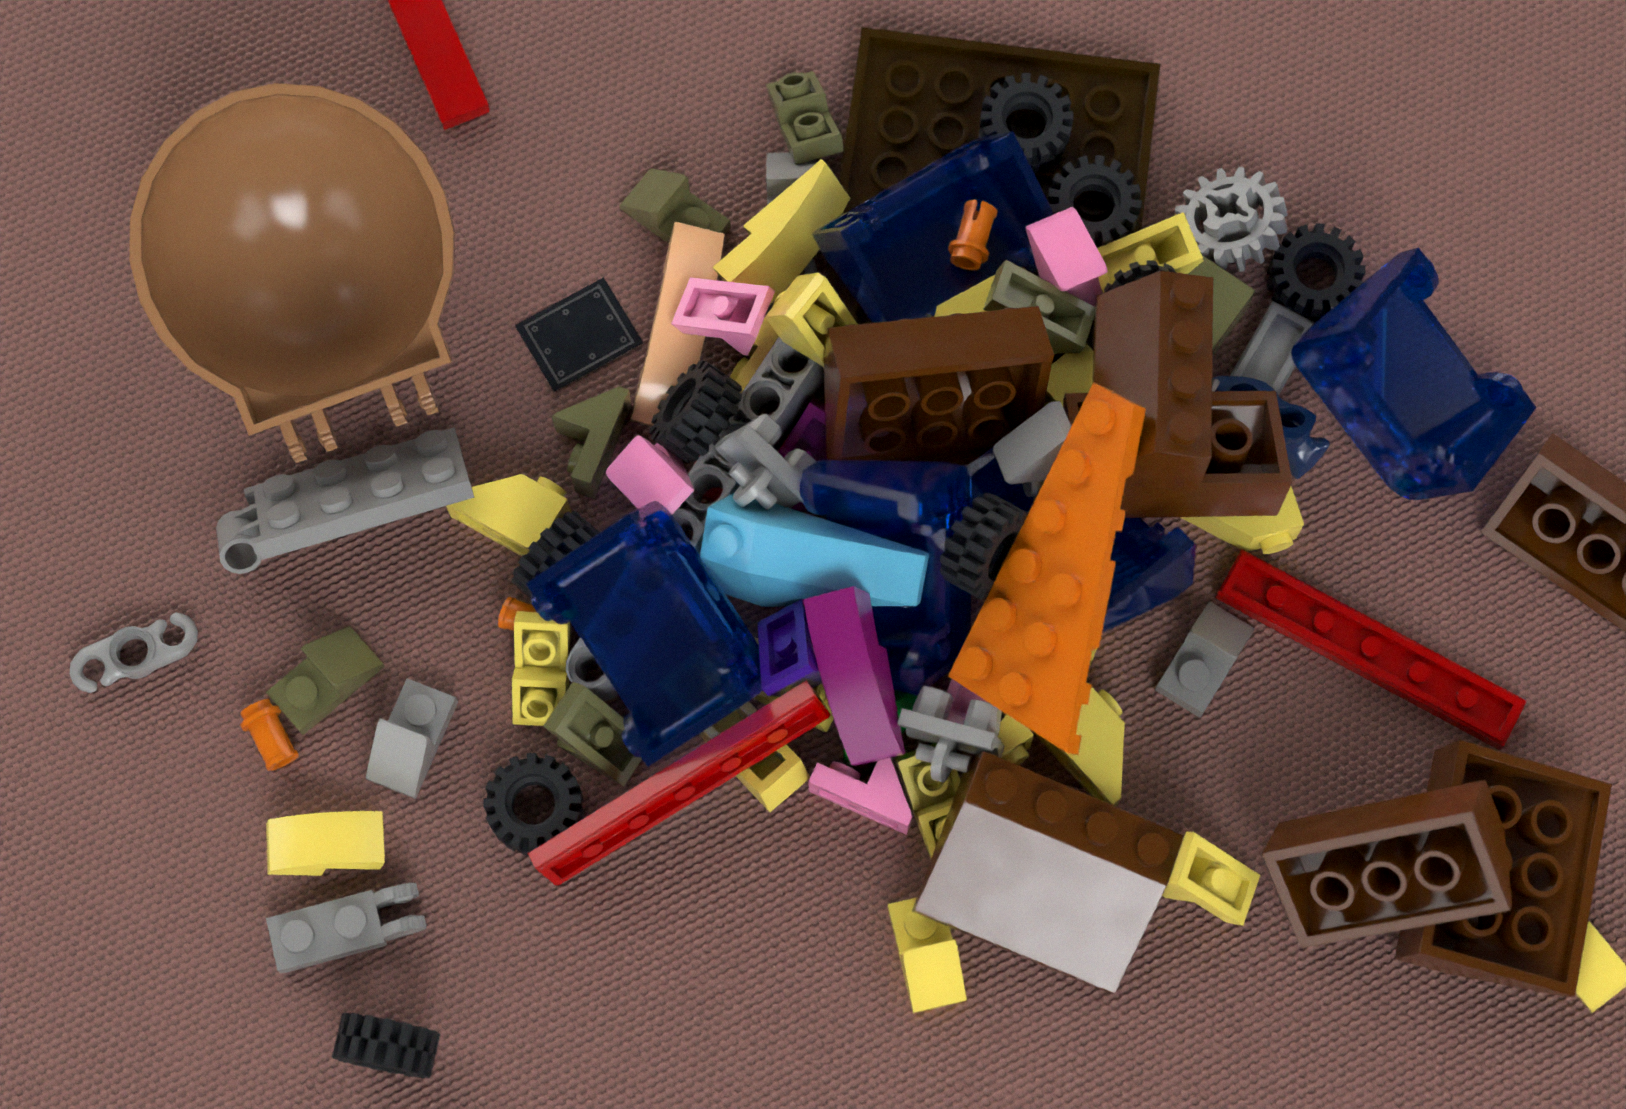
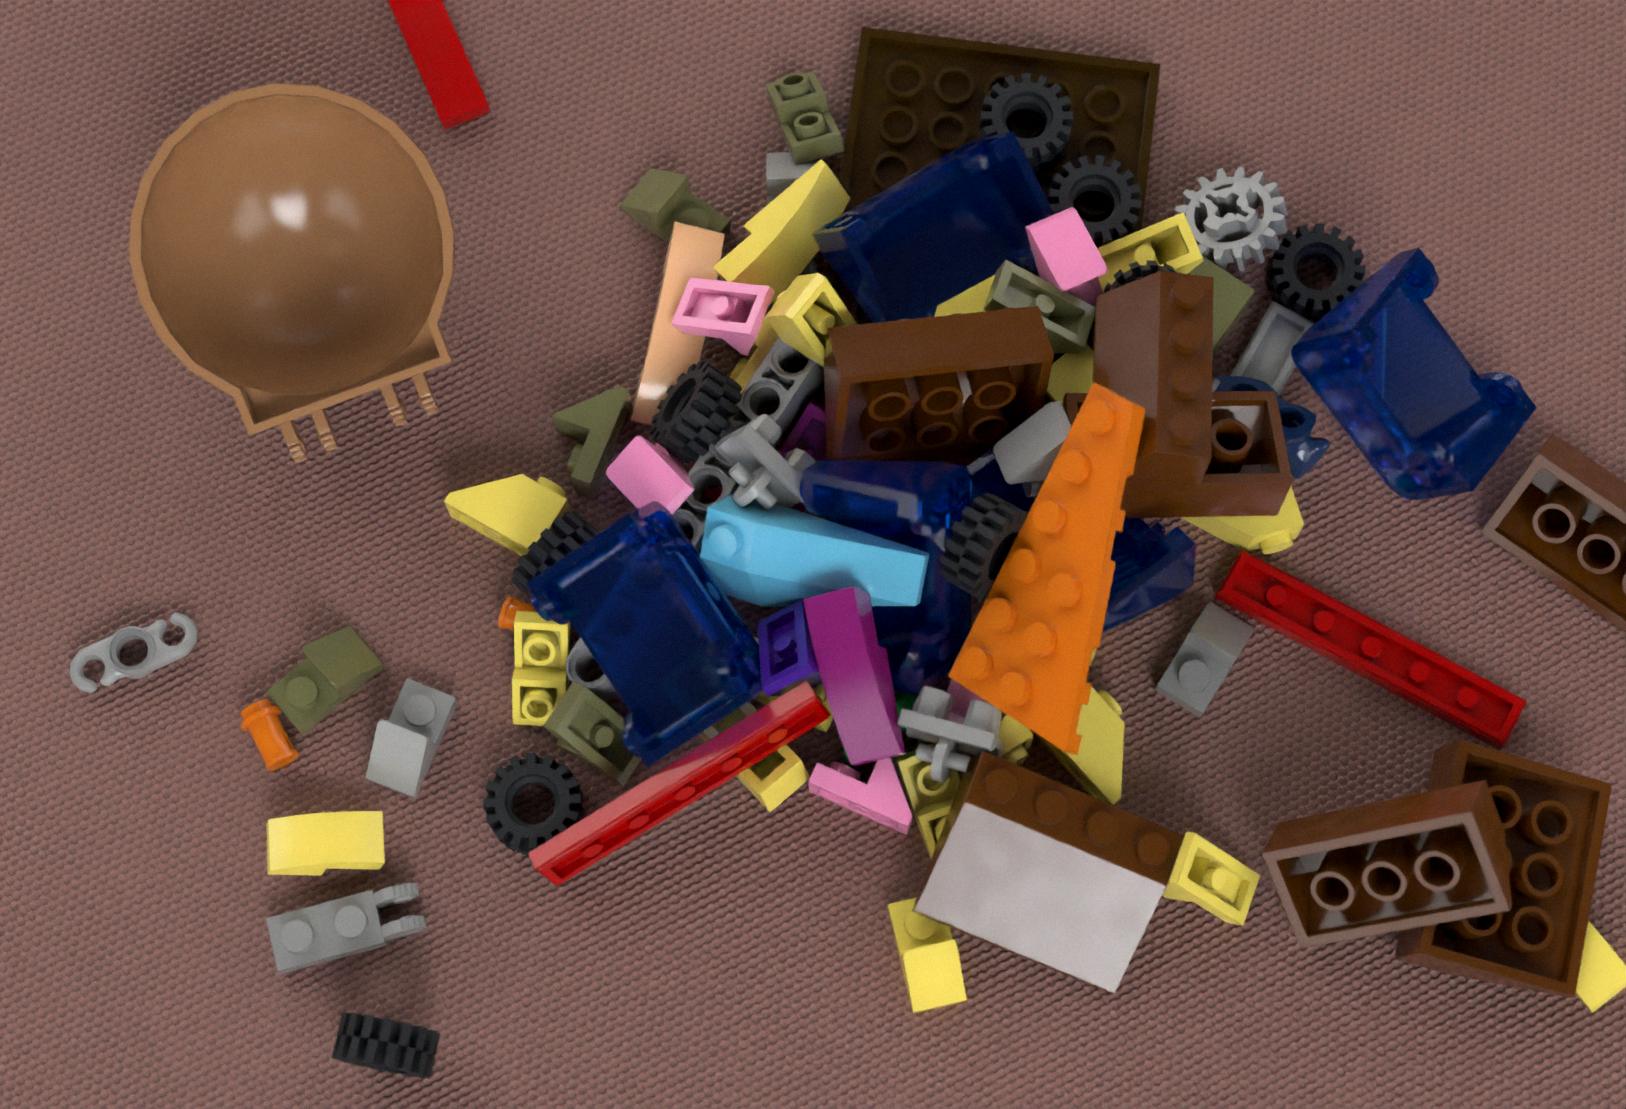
light grey hinge [216,427,474,574] -> none
black sticker [515,277,643,392] -> none
orange pin [948,200,997,270] -> none

